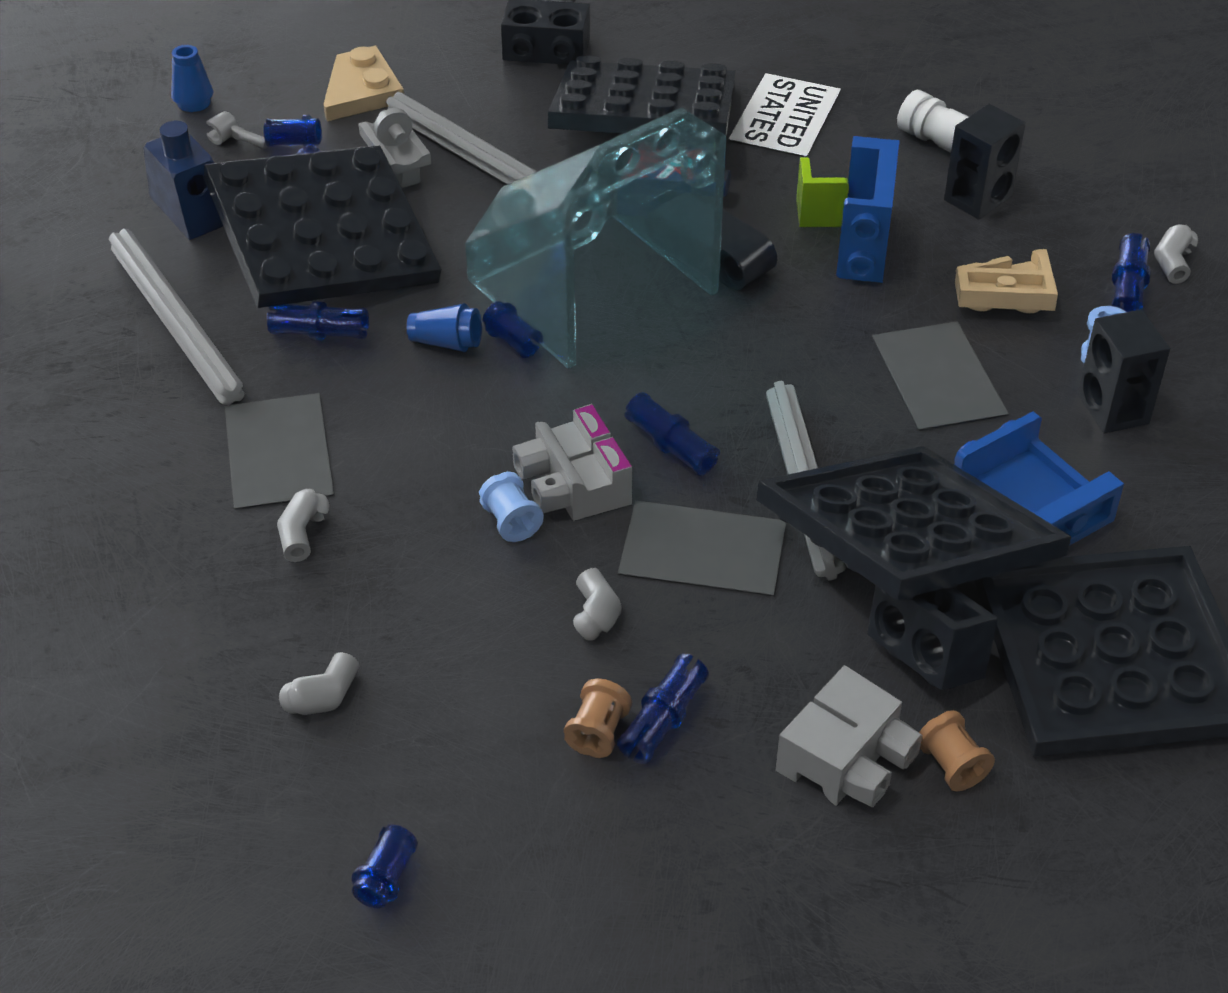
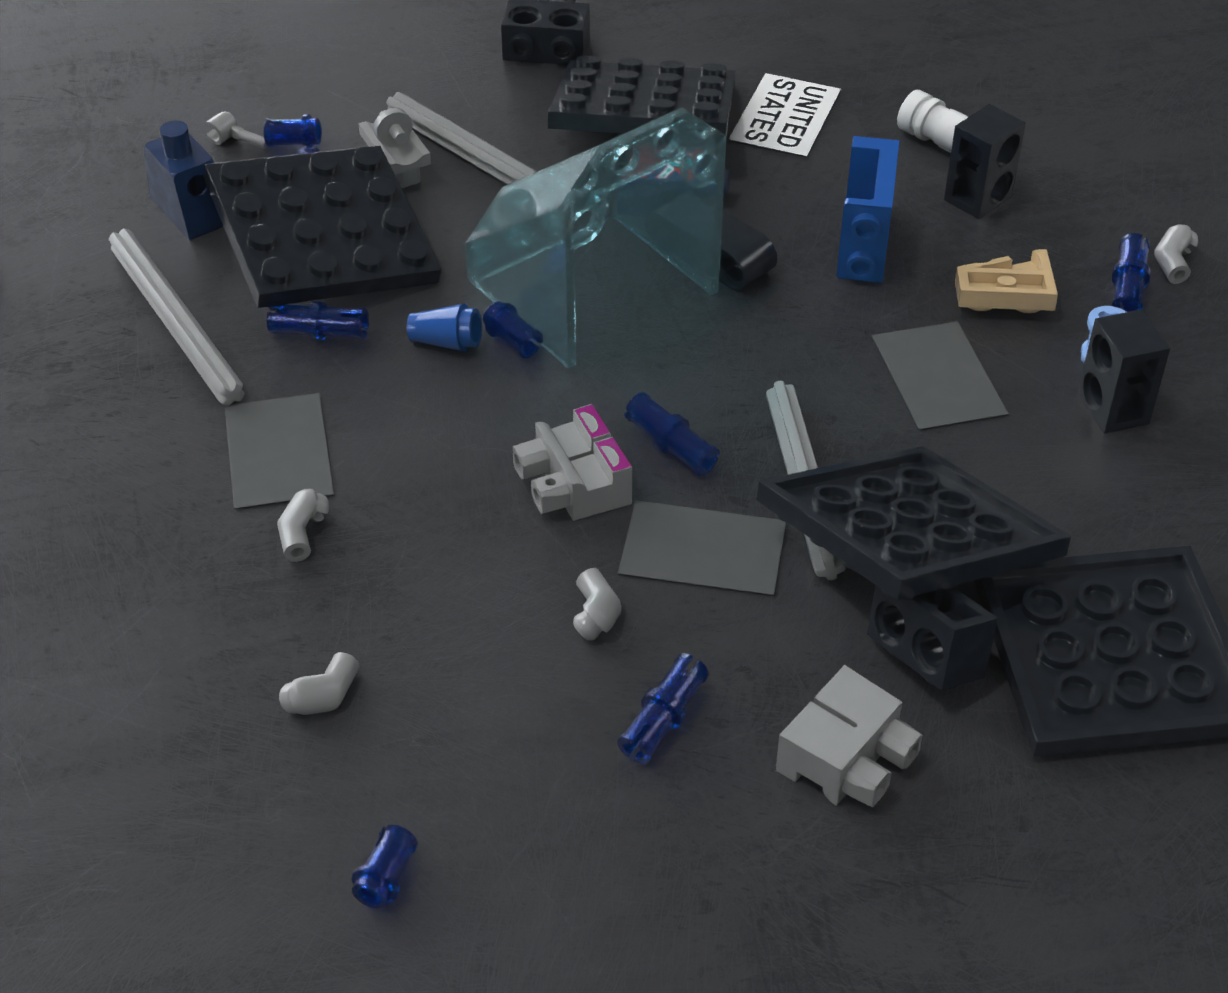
blue cone [171,45,214,112] -> none
tan wing [324,45,404,121] -> none
light blue bush [479,471,544,542] -> none
medium nougat bush [564,678,632,758] -> none
lime panel [796,157,849,227] -> none
medium nougat bush [919,710,995,791] -> none
blue panel [954,411,1124,546] -> none

